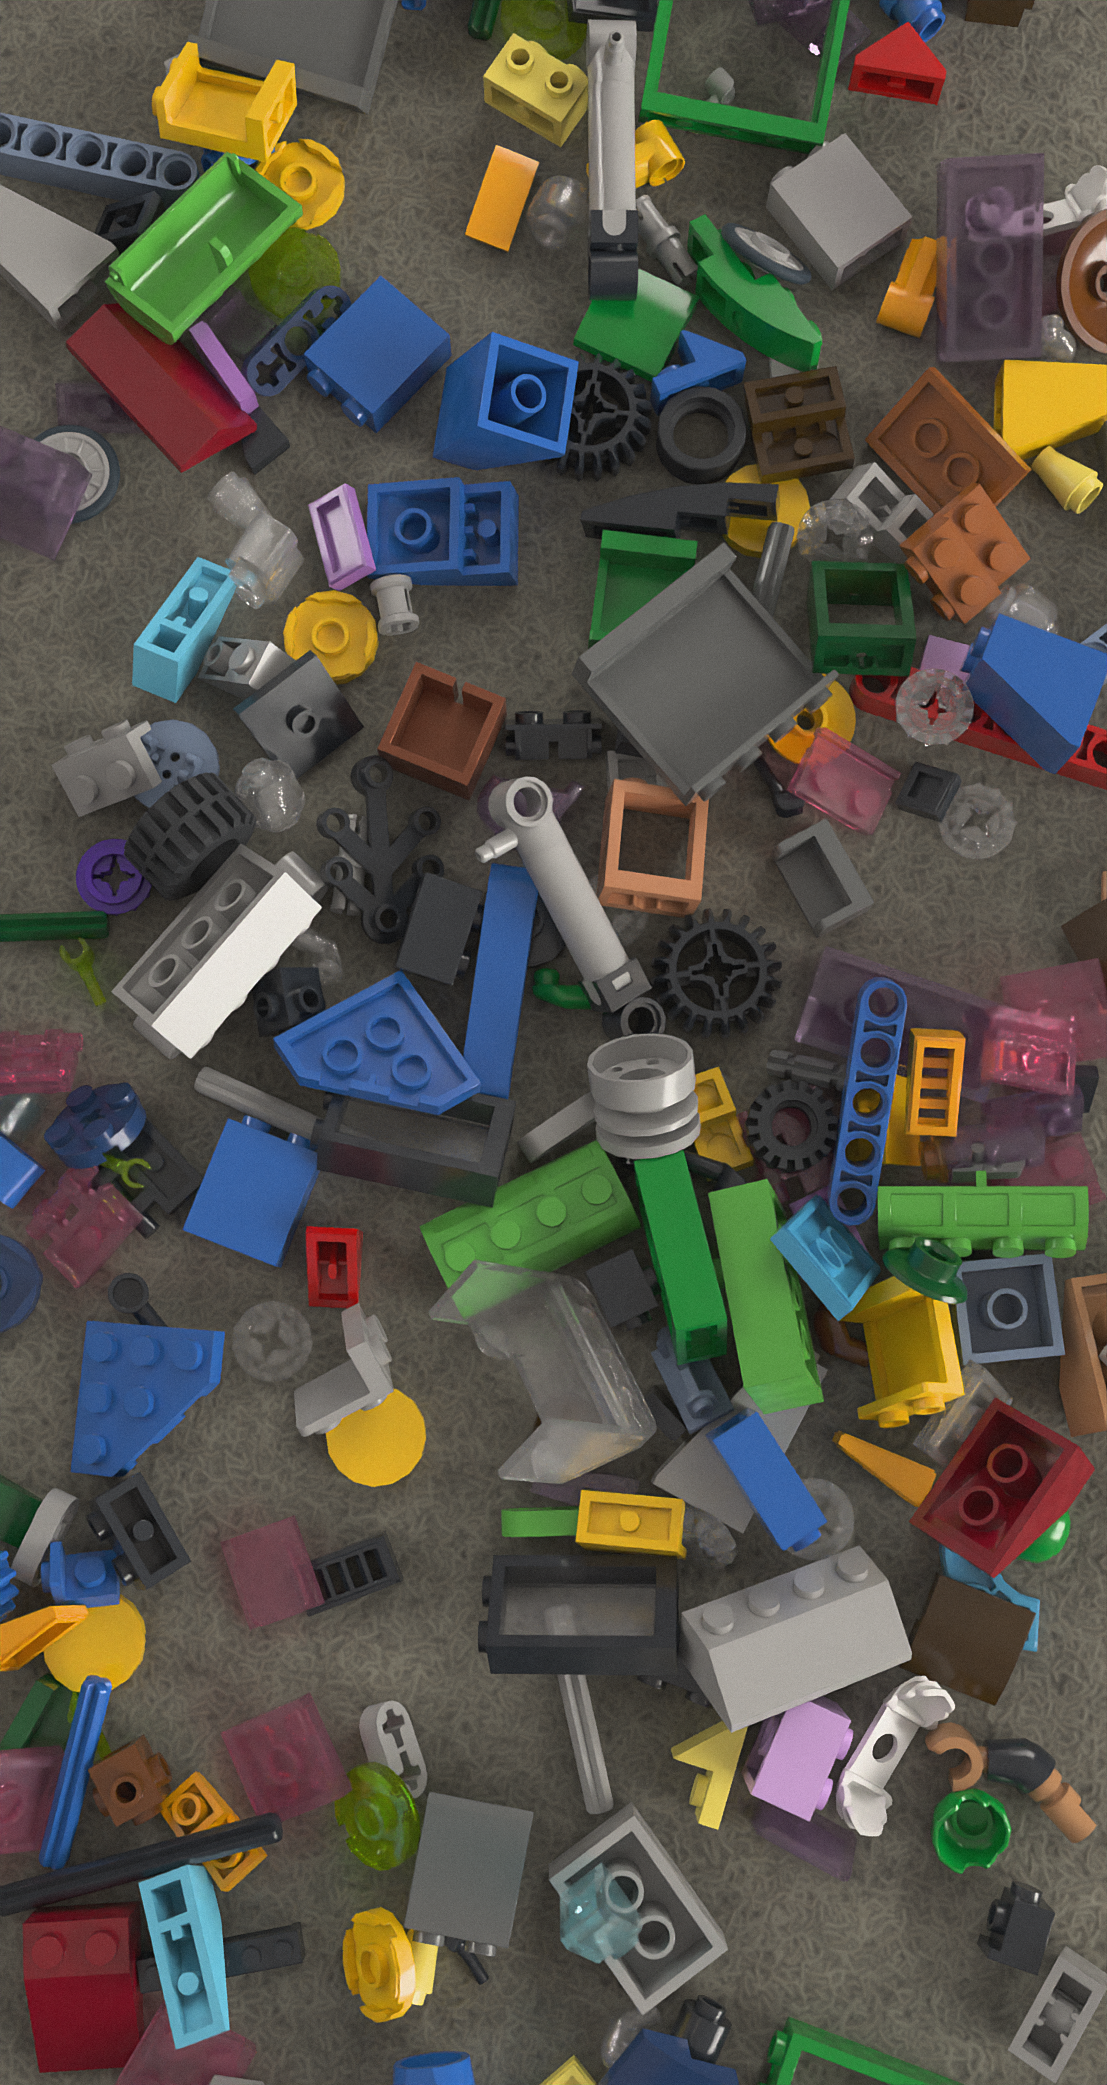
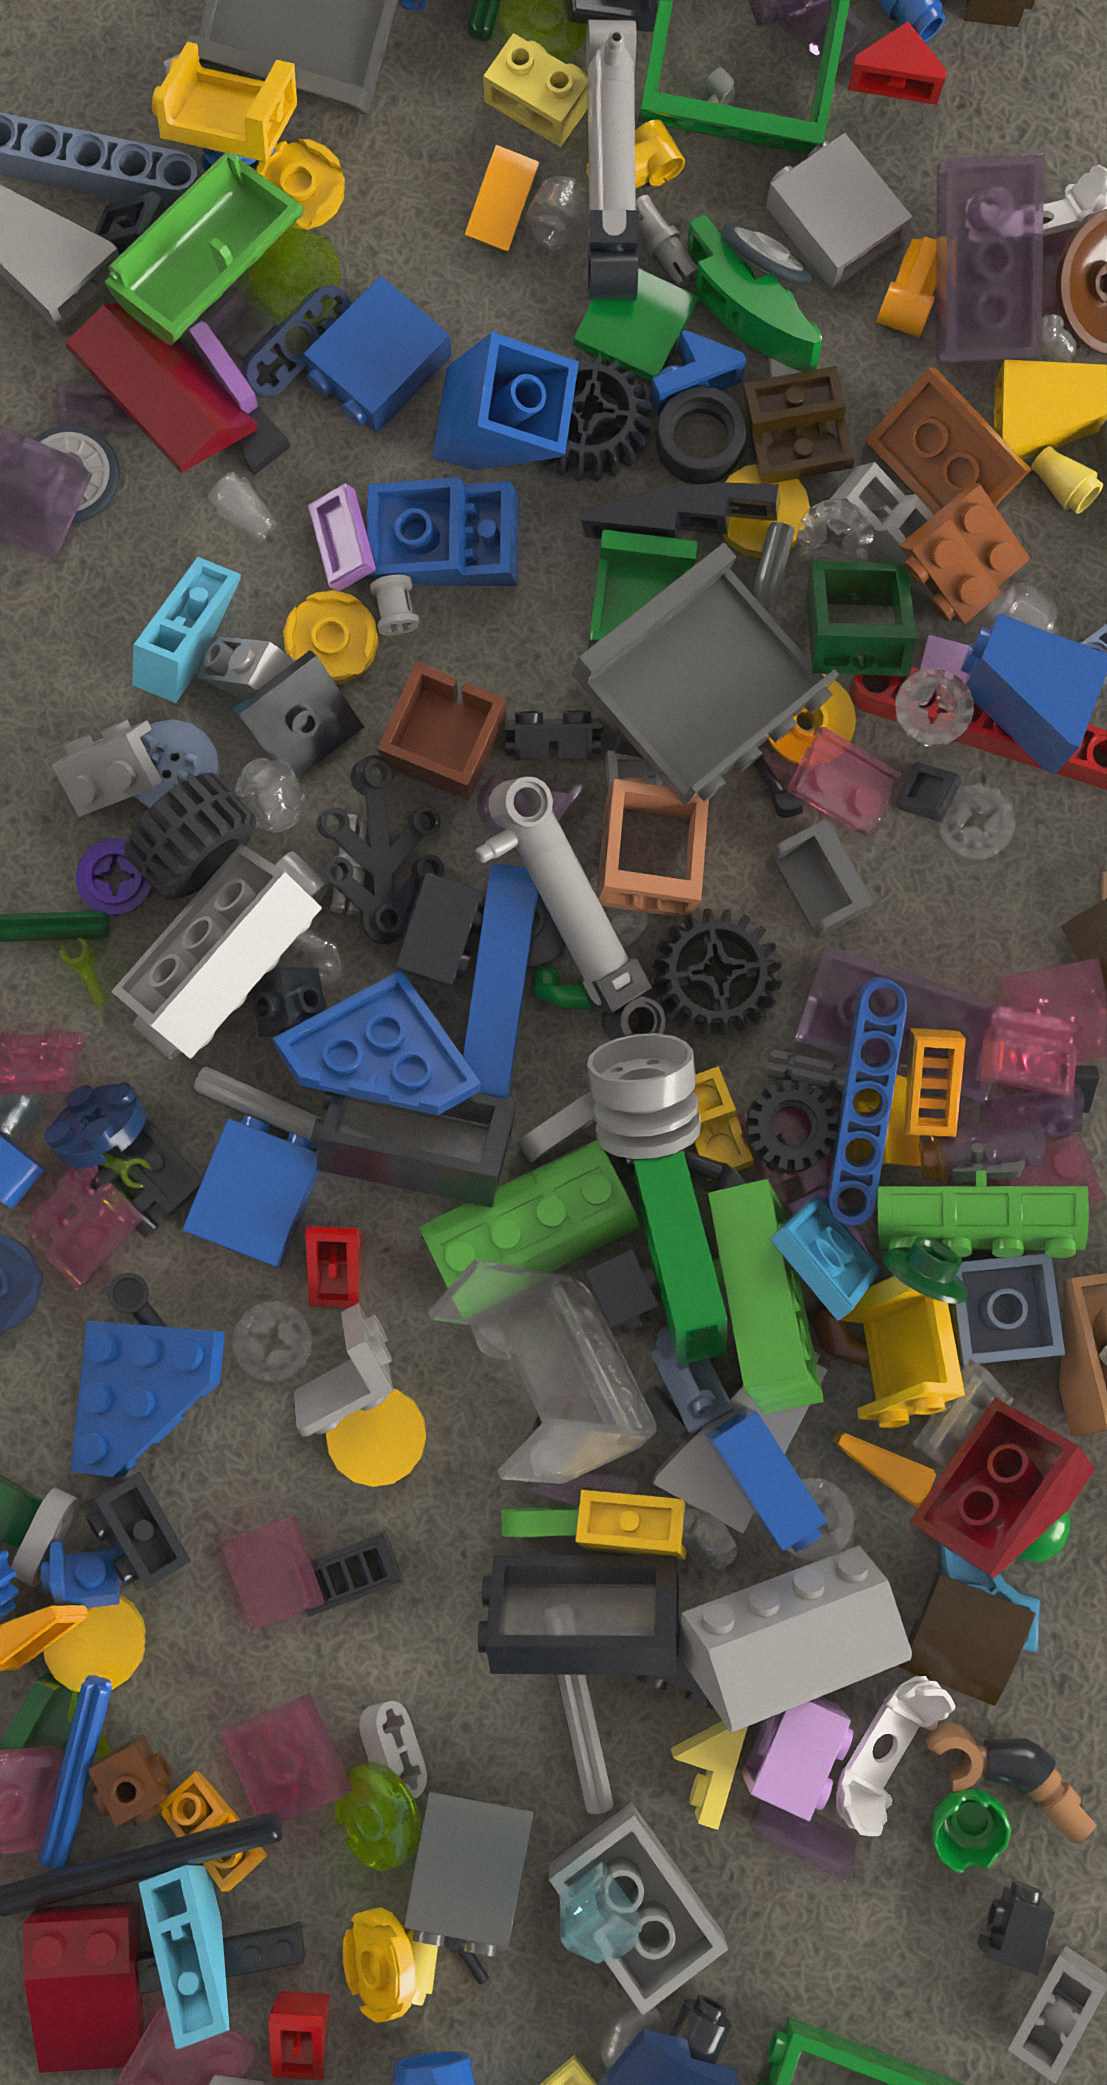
clear brick [225,510,304,609] -> none
none -> red slope [269,1991,331,2081]

